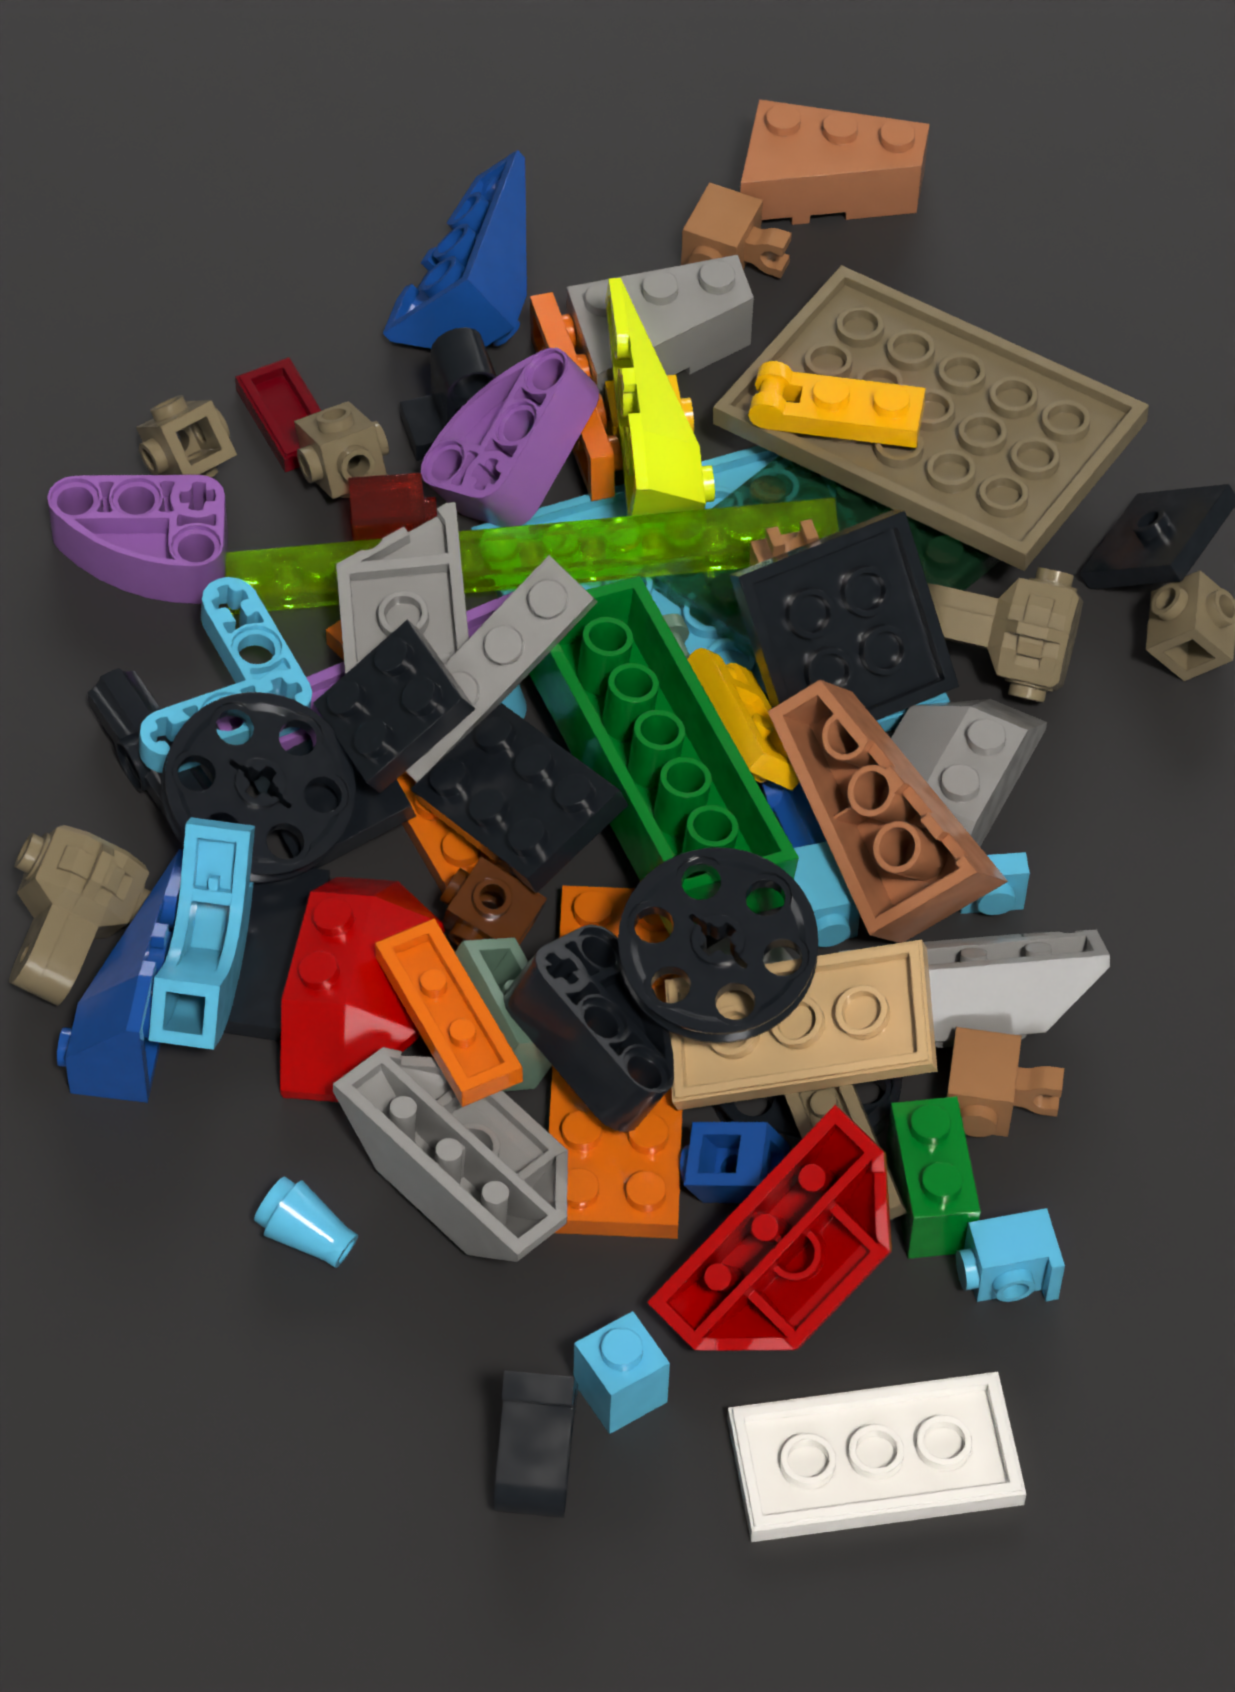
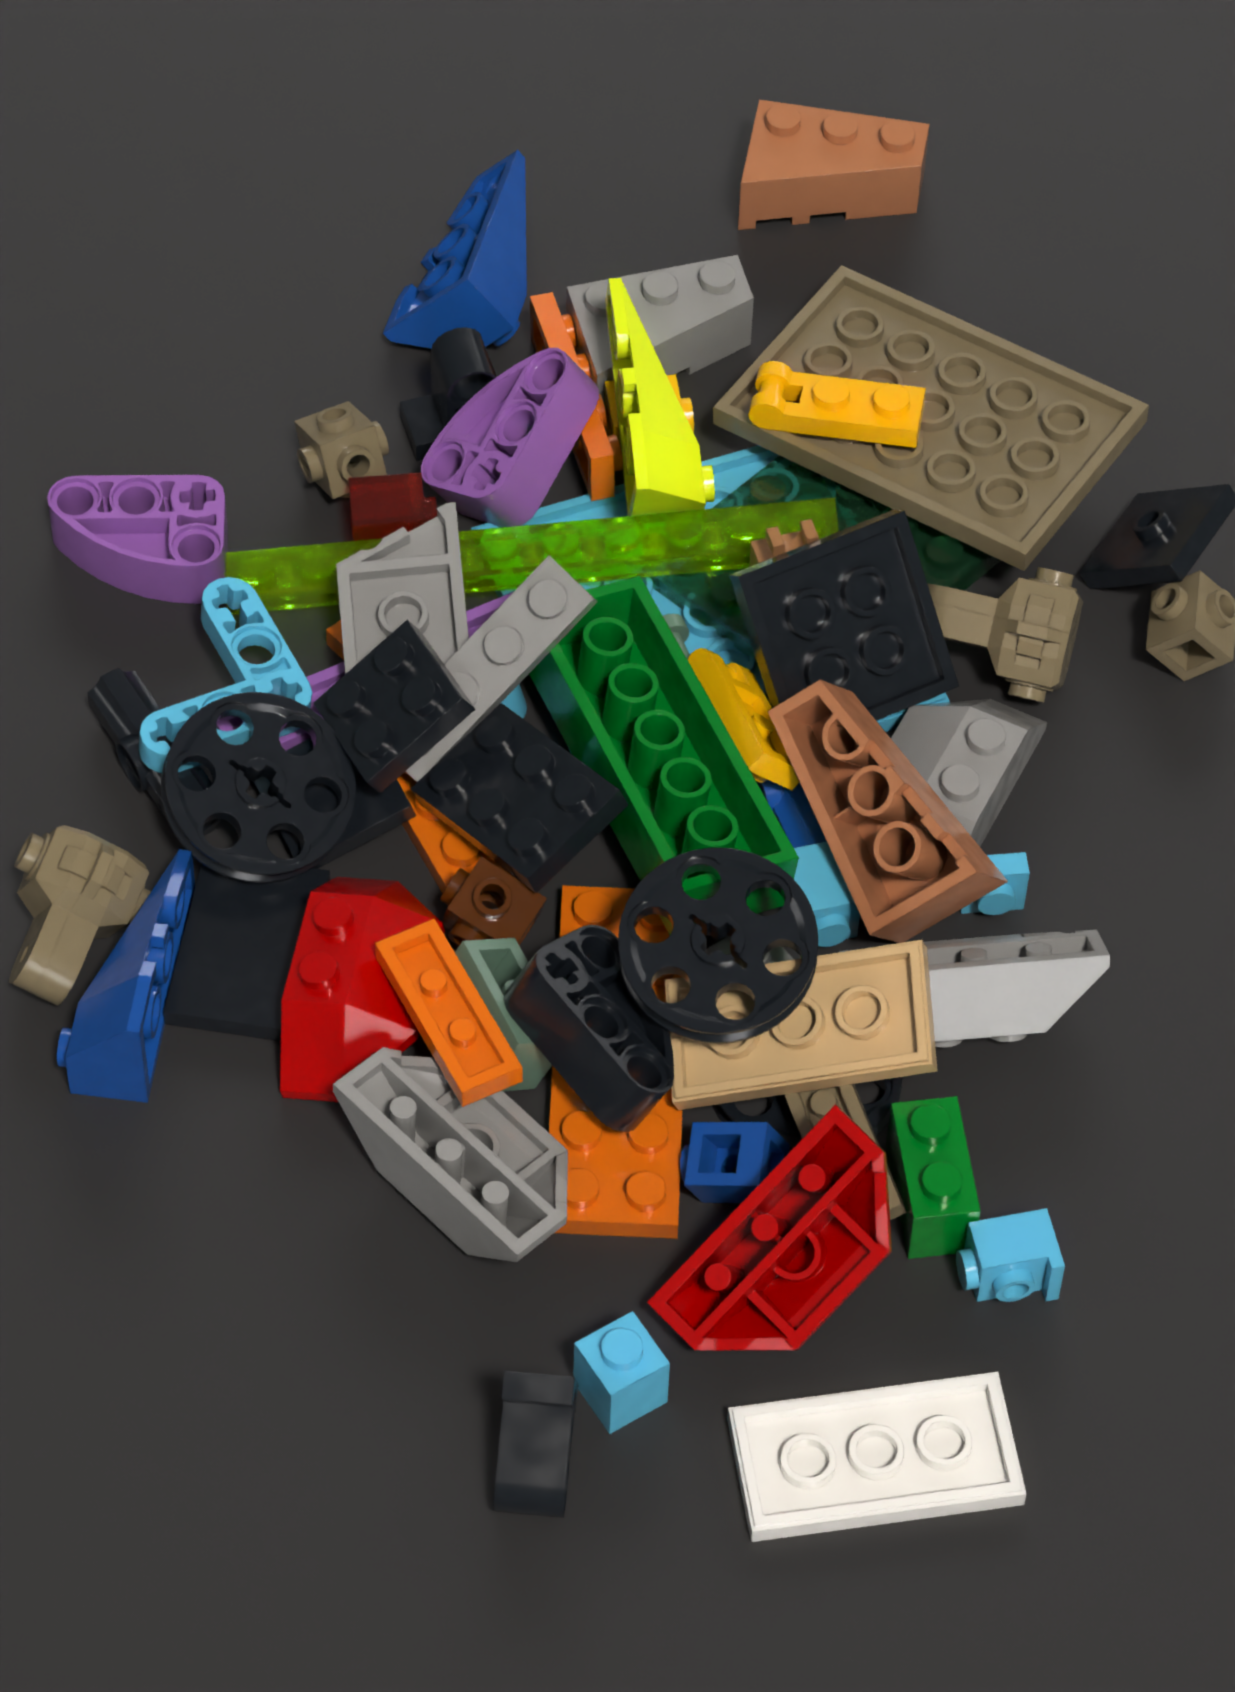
dark tan brick [136,395,237,477] -> none
medium azure arch [148,817,255,1050] -> none
dark red tile [235,357,322,473] -> none
medium azure cone [254,1176,358,1268] -> none
medium nougat brick [681,182,792,279] -> none
medium nougat brick [946,1027,1065,1137] -> none

